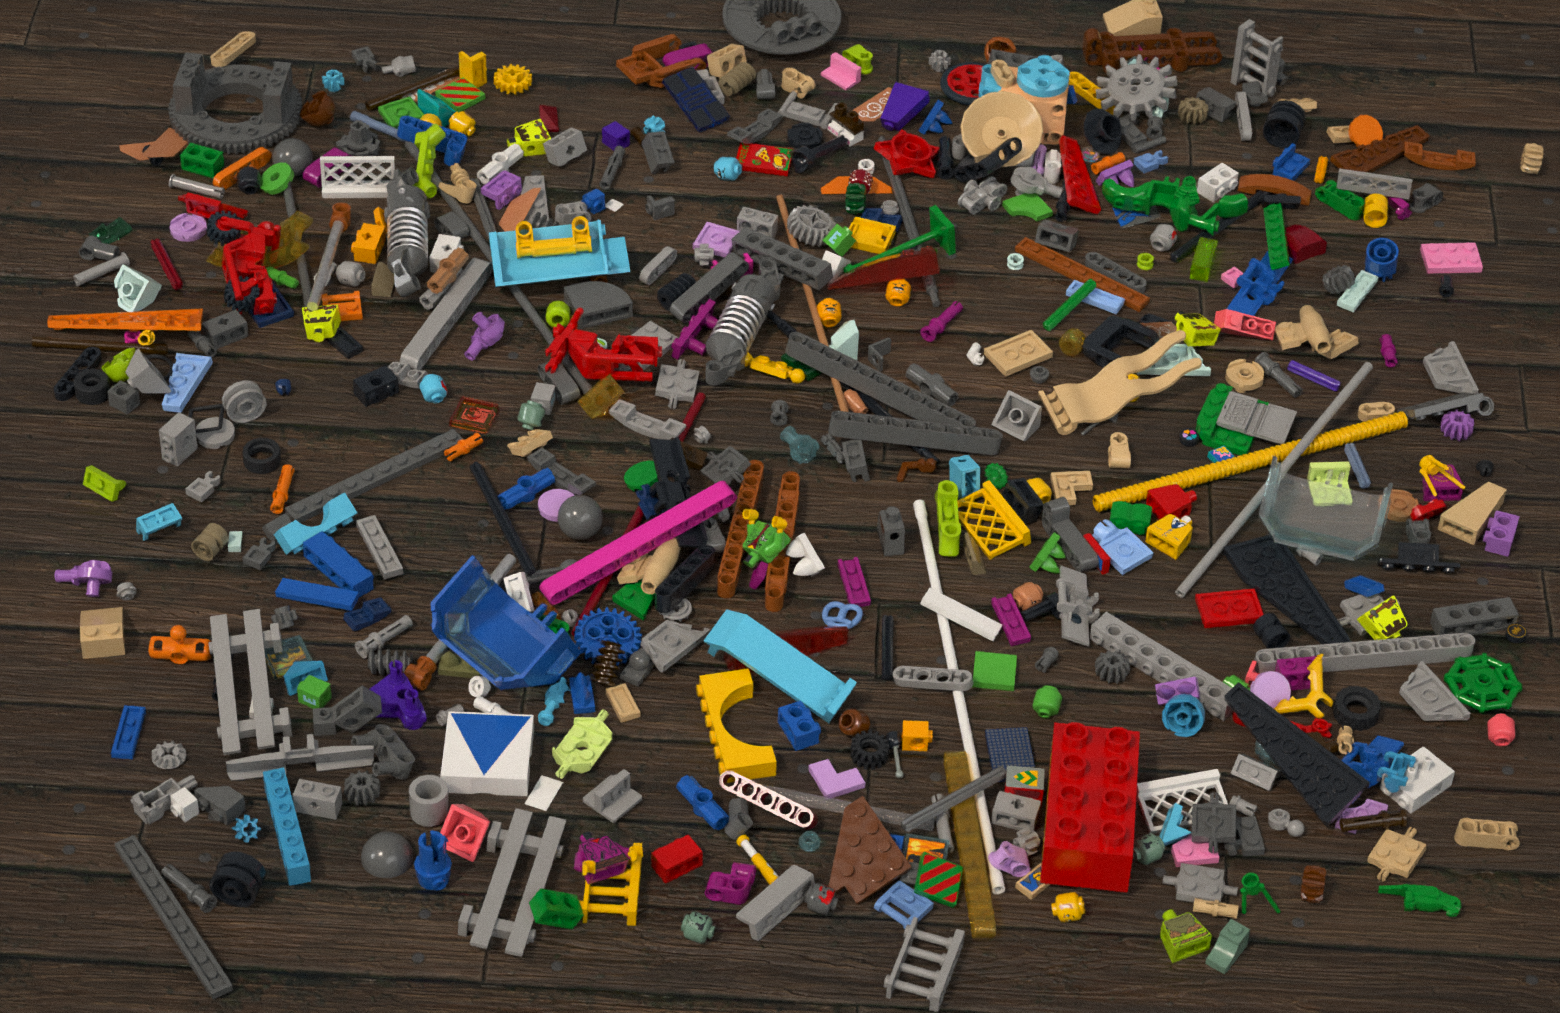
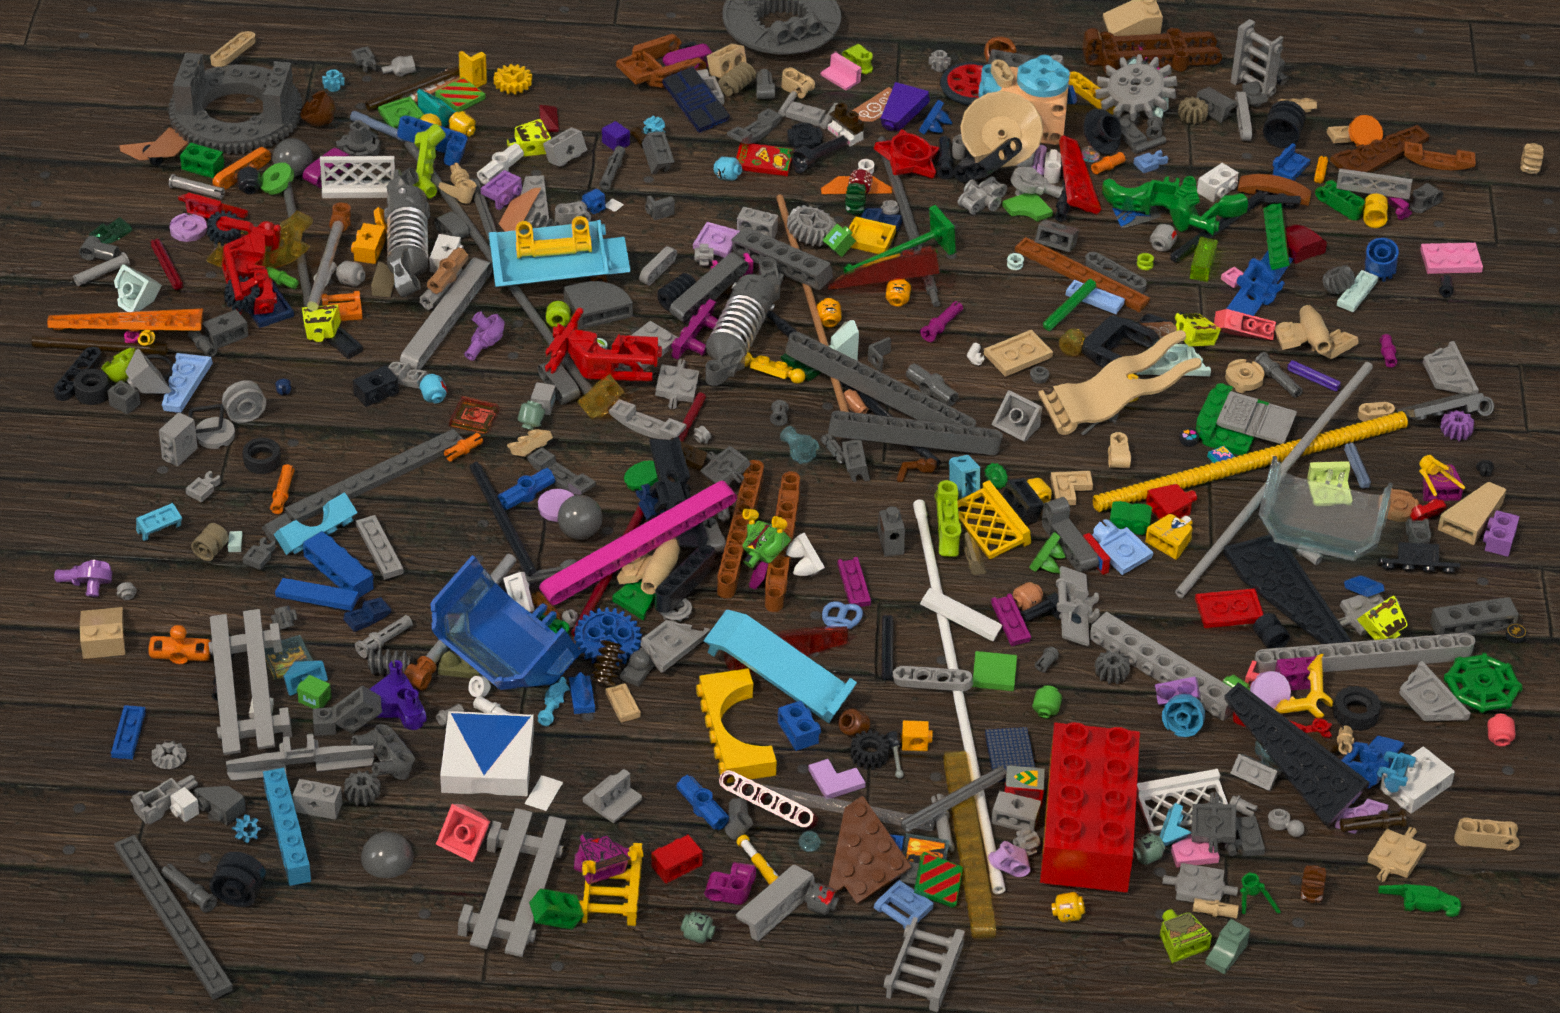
lime tile [83,465,126,502] -> none
light grey piece [409,775,449,827] -> none
blue piece [414,831,452,891] -> none
yellowish green plate [552,709,612,779] -> none
white slope [822,250,851,284] -> none
tile [1015,863,1051,900] -> none
medium lavender tile [1096,160,1134,188] -> none

